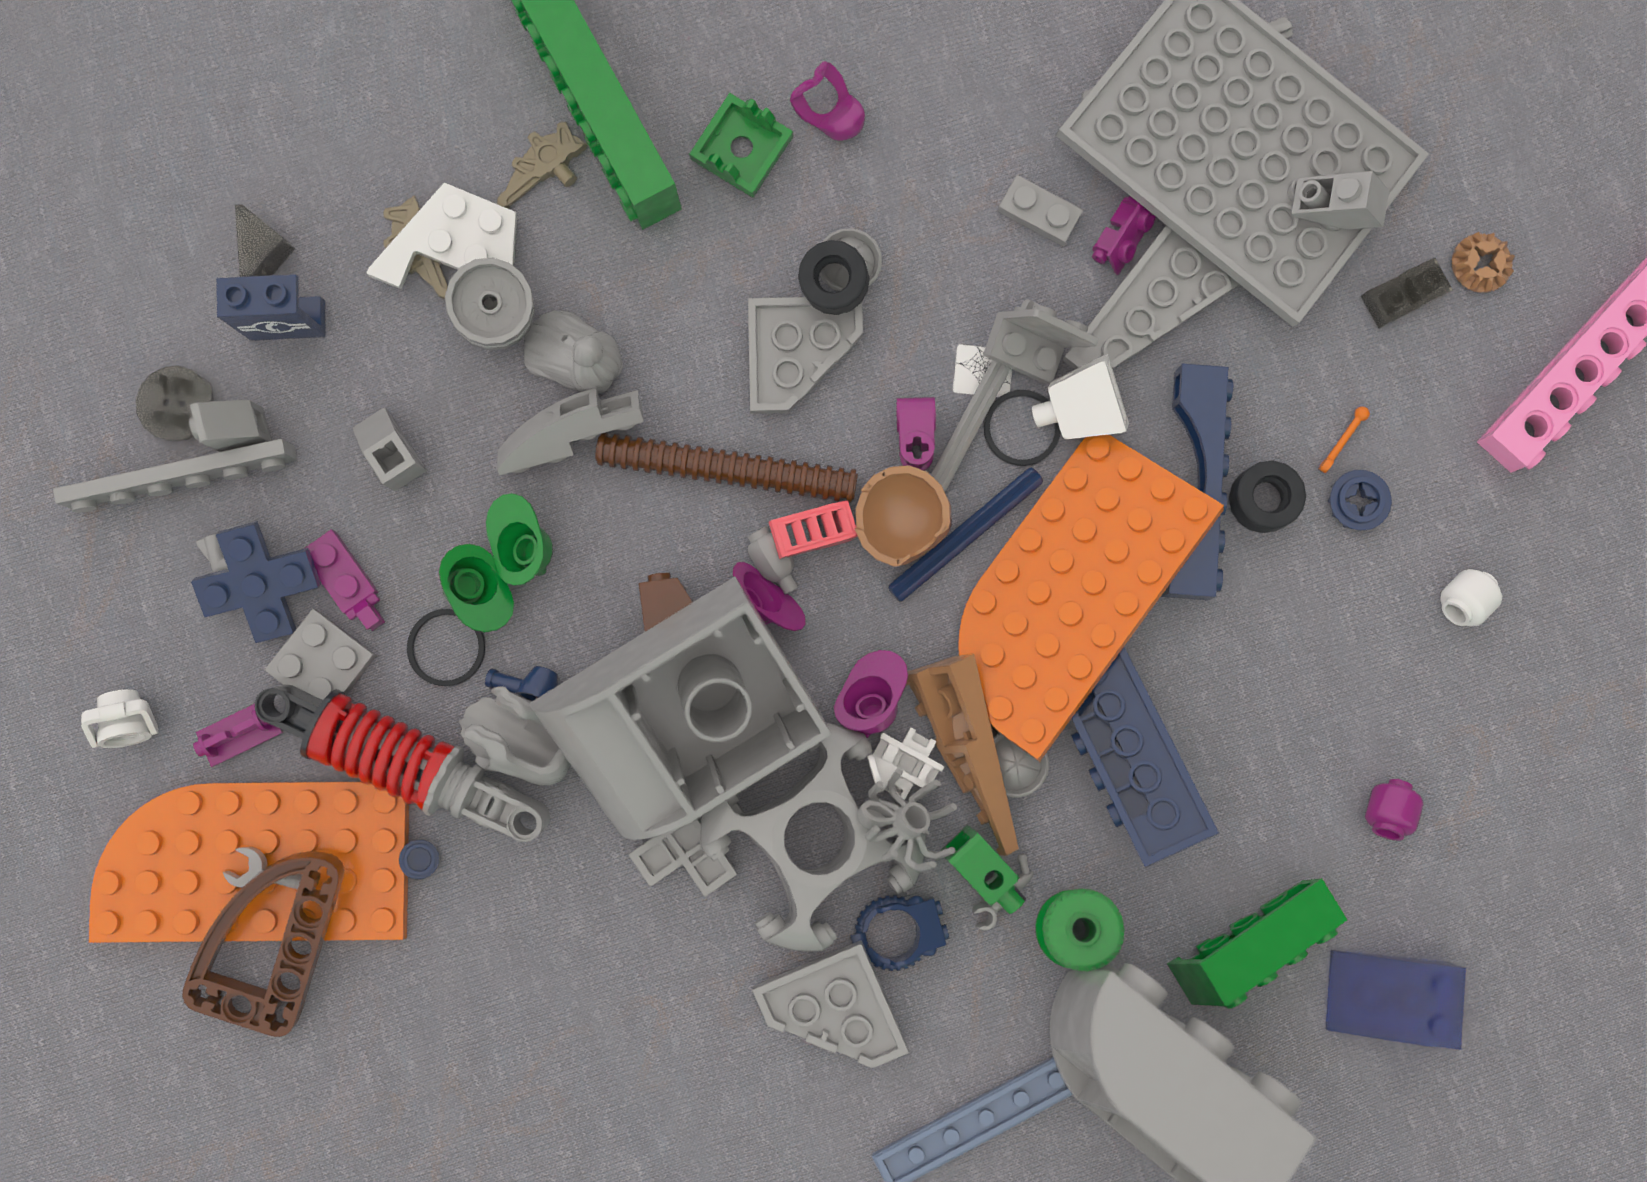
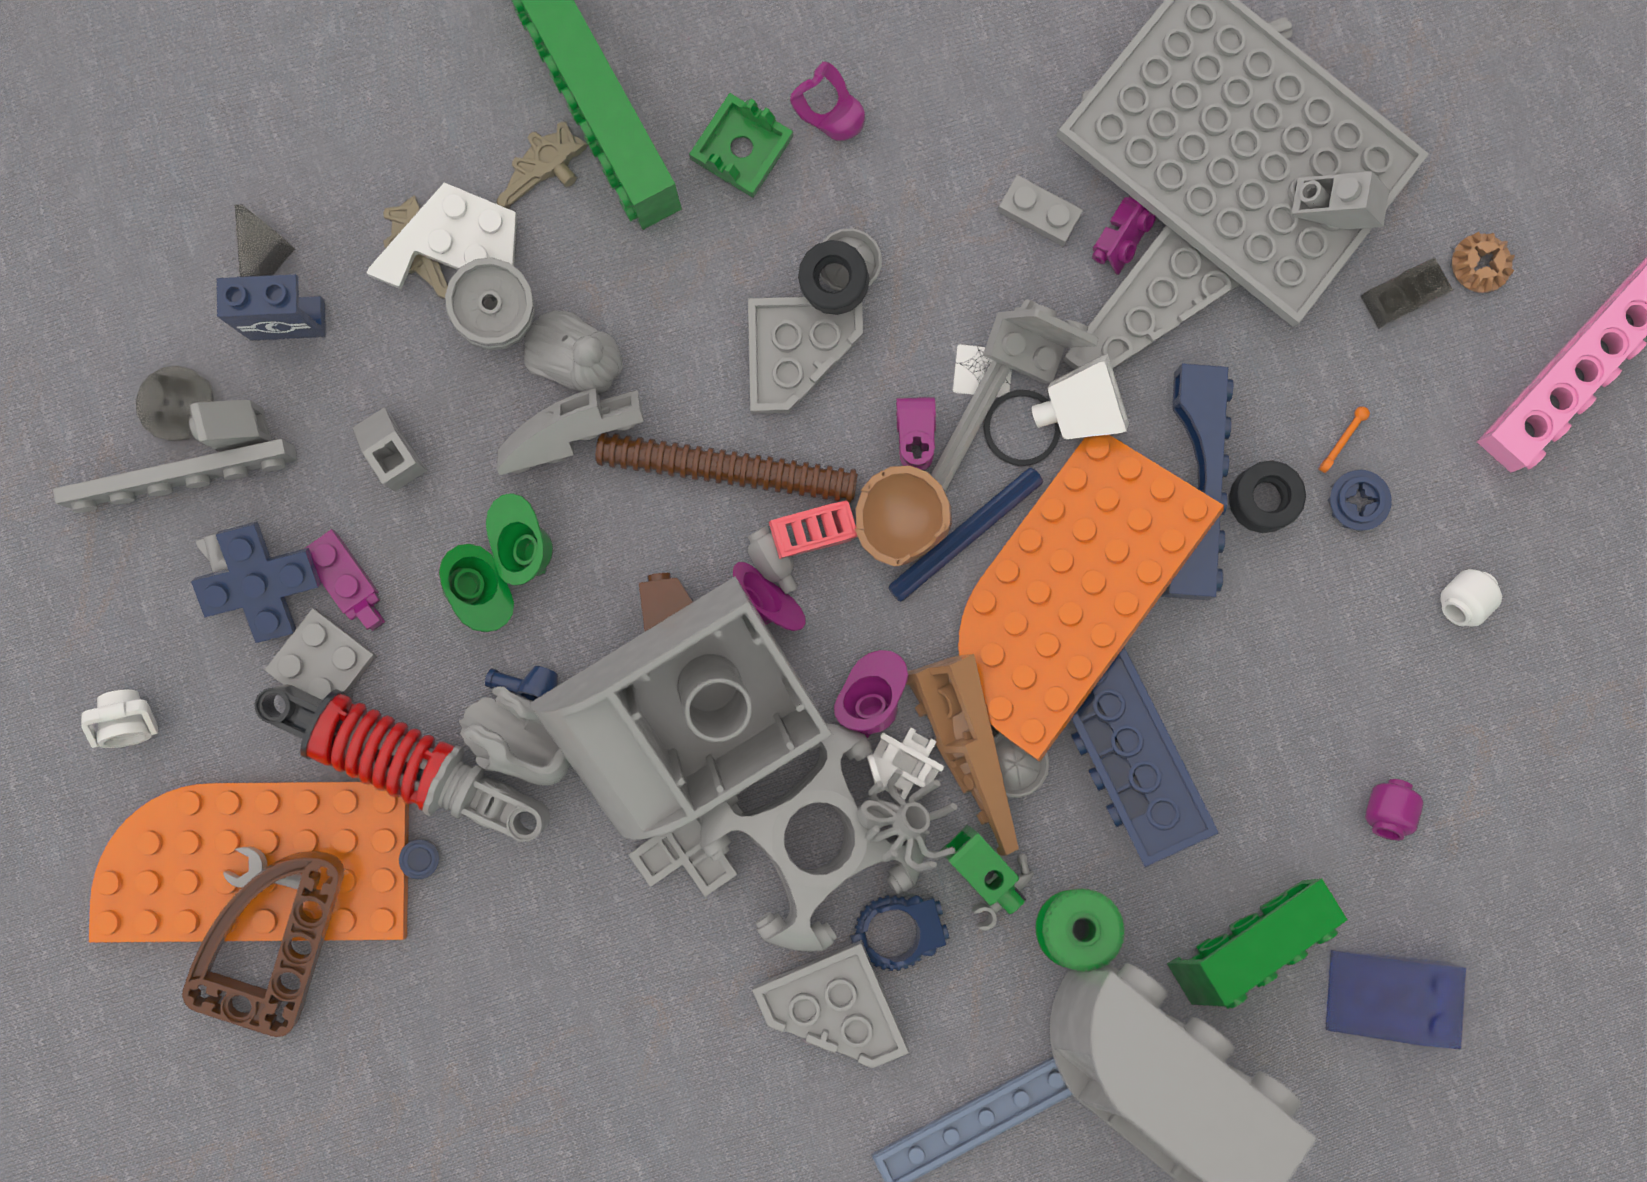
magenta hinge [193,704,283,767] -> none
black piece [407,609,485,686] -> none

